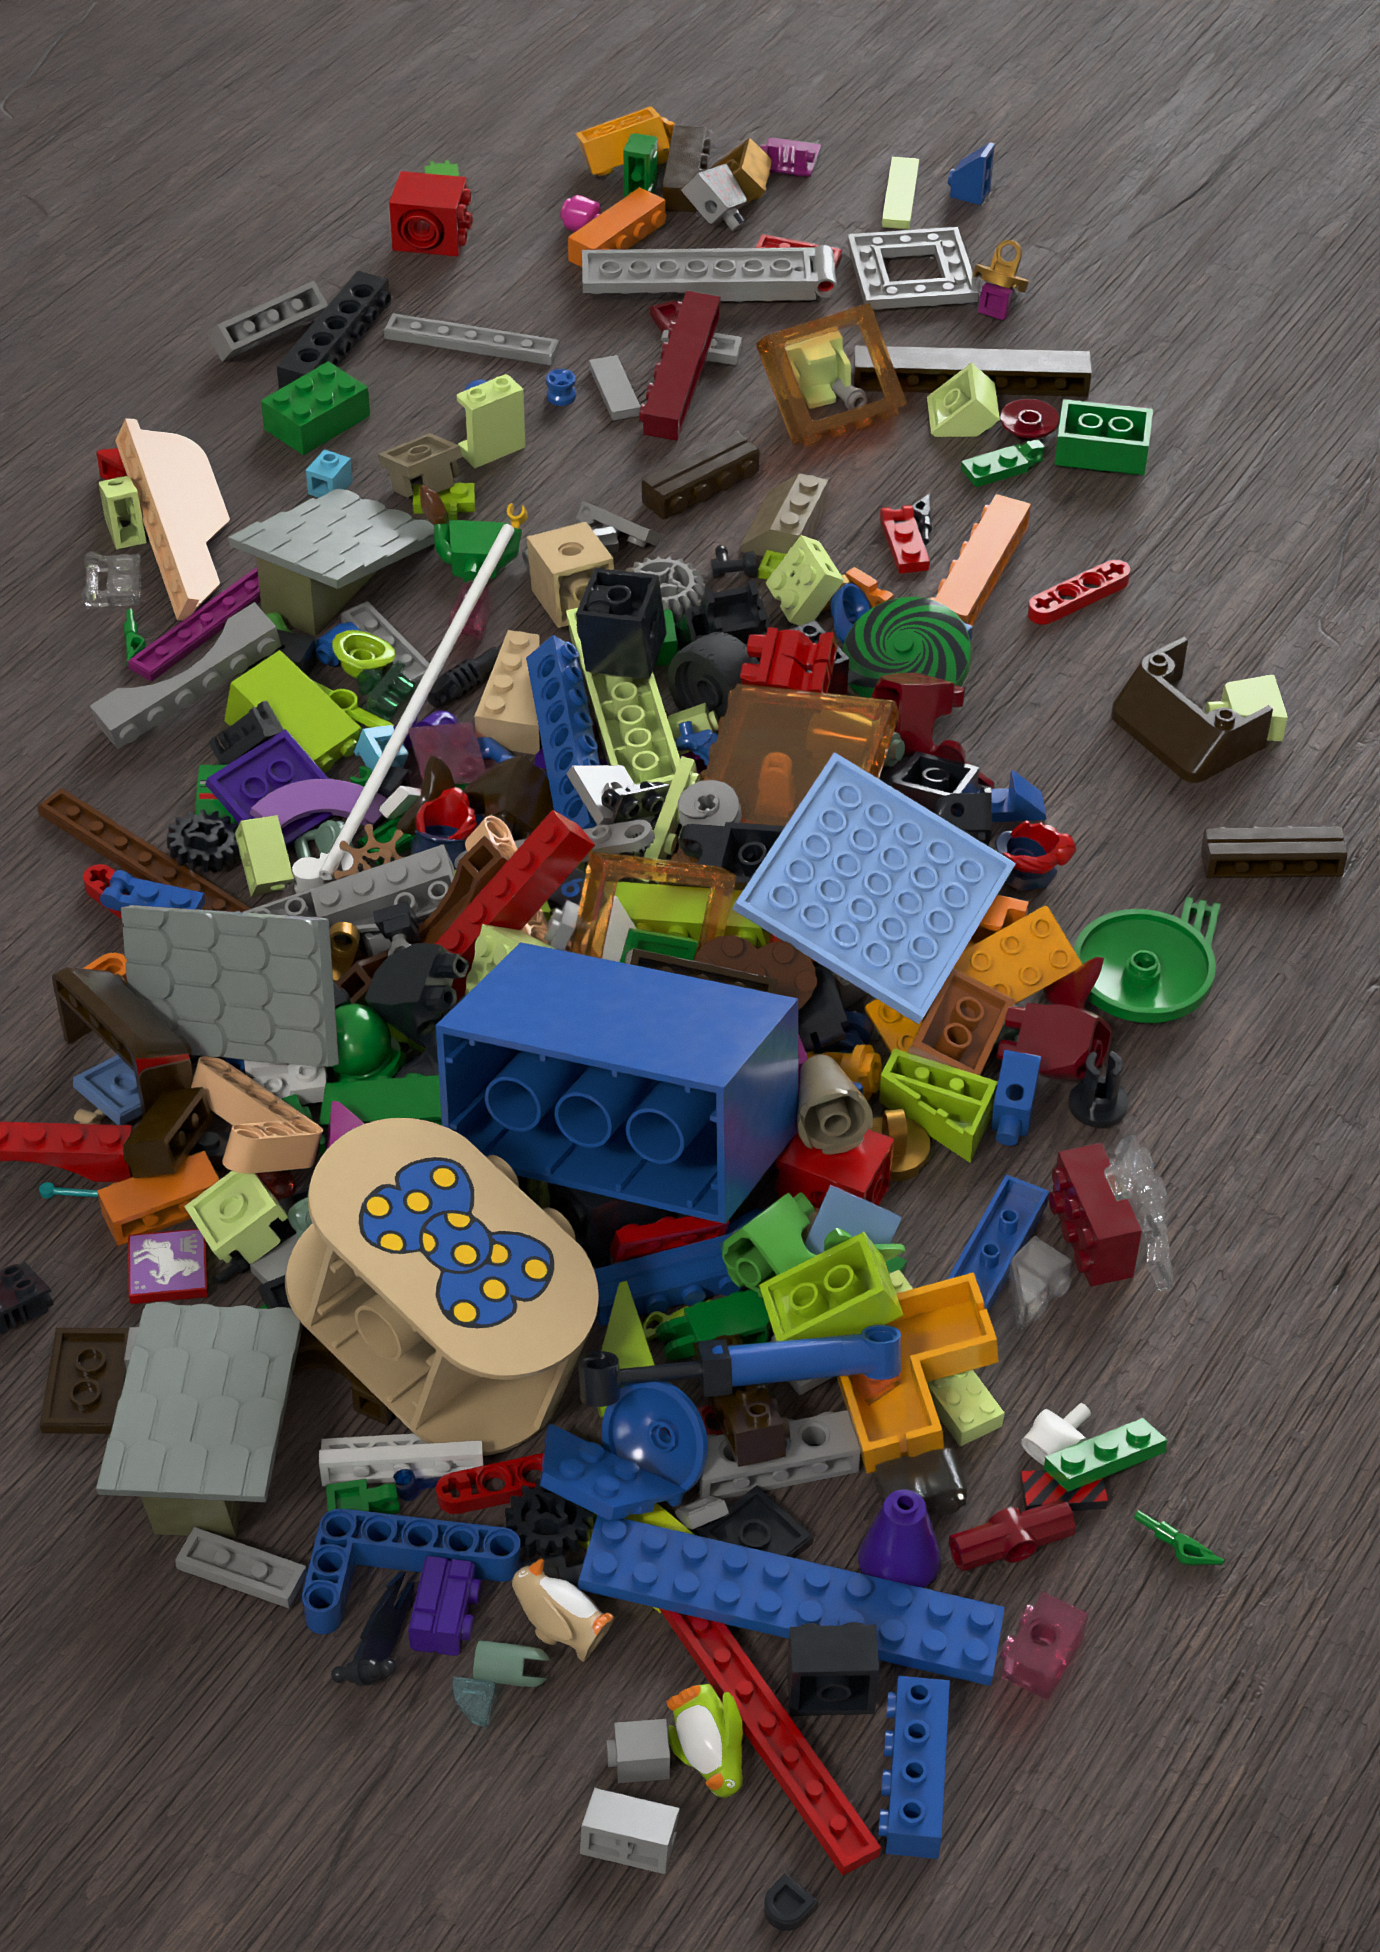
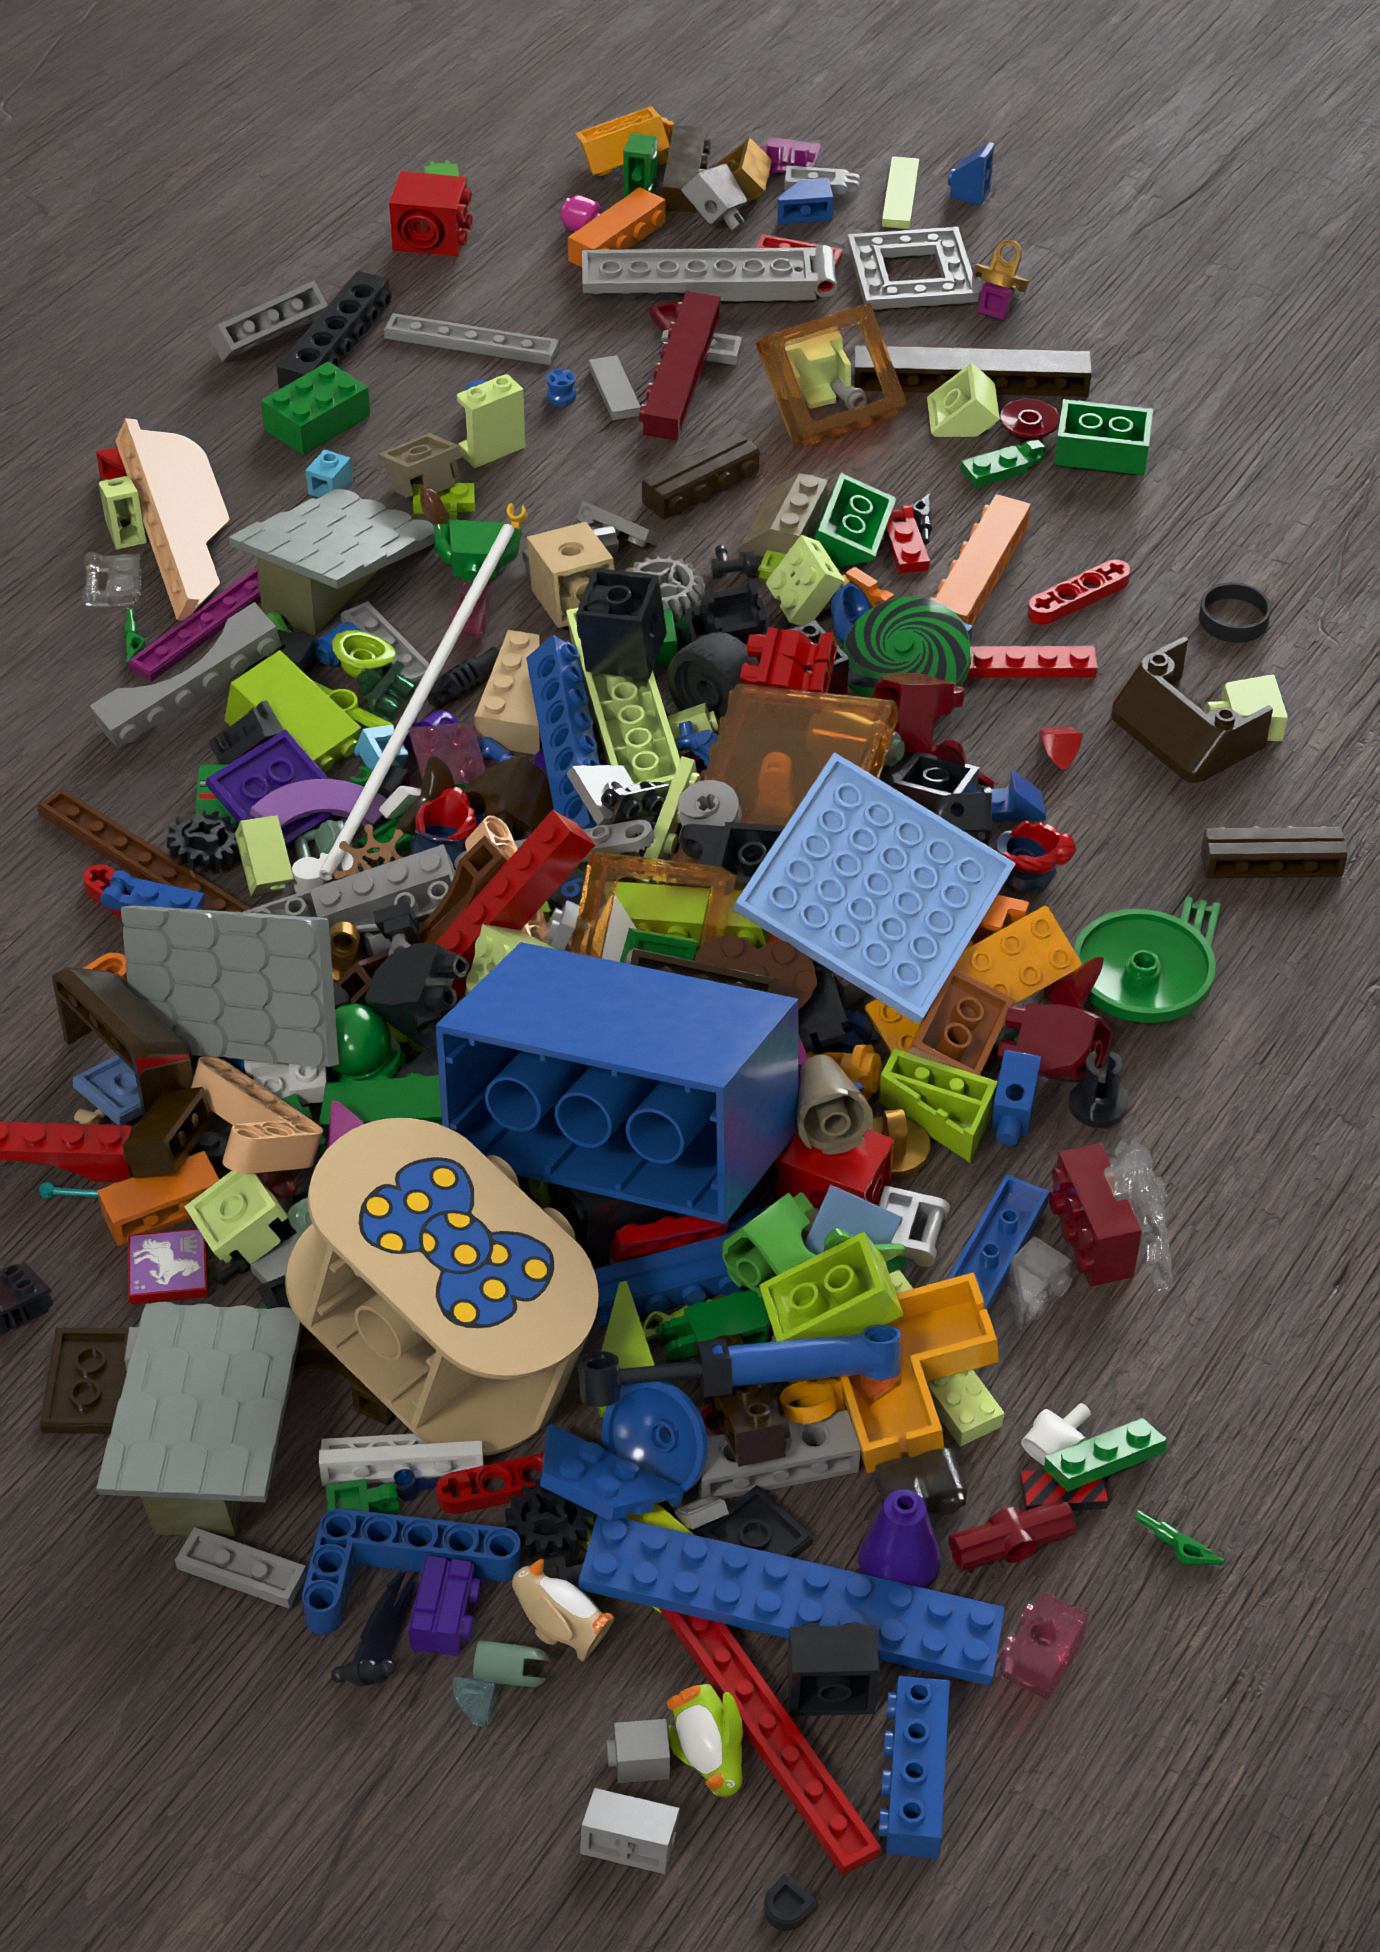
none -> blue slope [777,178,833,224]
none -> light orange piece [779,1377,845,1424]
none -> light grey hinge [784,166,860,194]
none -> green slope [812,473,896,568]
none -> light grey plate [879,1186,950,1267]
none -> plate [967,646,1097,678]
none -> red tile [1039,727,1083,770]
none -> black tyre [1199,582,1271,643]

